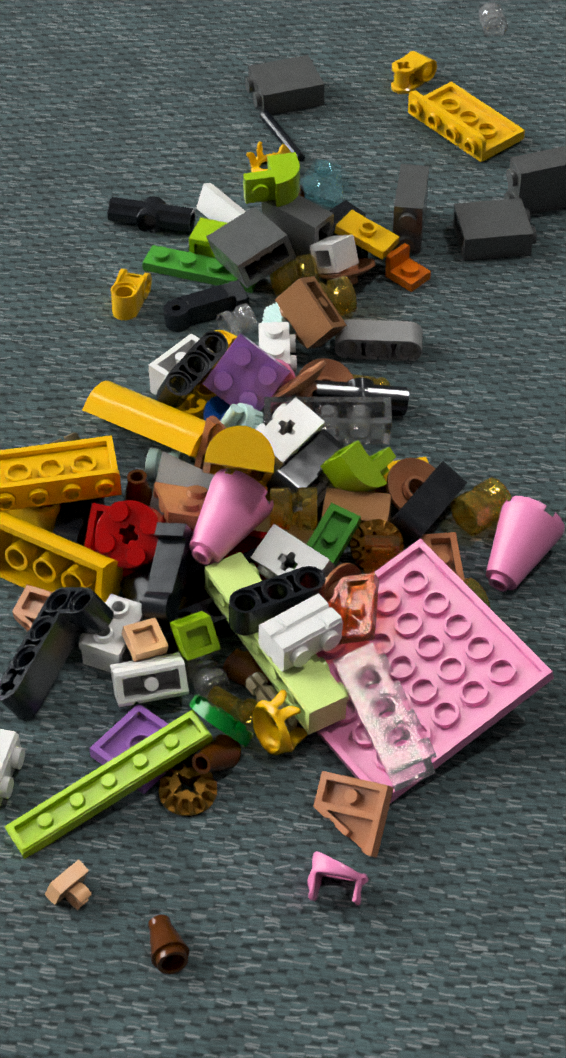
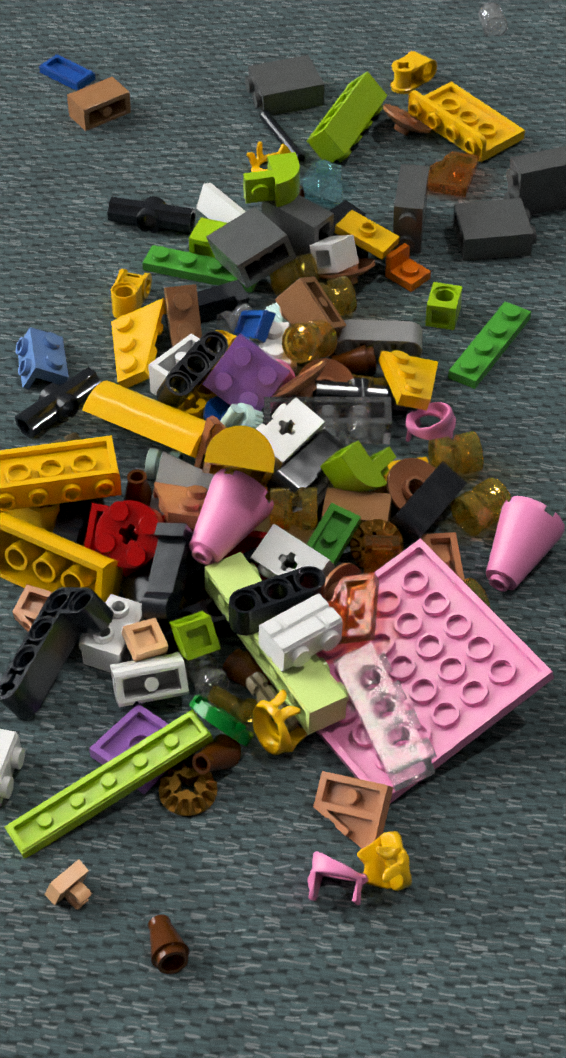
none -> medium blue bracket [15,327,69,389]
none -> black piece [15,367,102,438]
none -> blue tile [39,54,95,91]
none -> medium nougat brick [67,77,131,131]
none -> yellow wing [111,298,167,388]
none -> medium nougat brick [164,284,202,348]
none -> blue tile [233,310,276,343]
none -> clear yellow wheel [282,319,337,363]
none -> lime brick [307,71,388,165]
none -> reddish brown cone [332,345,377,375]
none -> yellow piece [357,831,412,891]
none -> yellow wing [378,350,438,411]
none -> nougat dish [383,104,432,135]
none -> bright pink piece [405,402,456,451]
none -> lime brick [425,282,462,330]
none -> clear orange wing [428,151,479,197]
none -> clear yellow wheel [428,431,484,474]
none -> bright green plate [448,302,531,389]

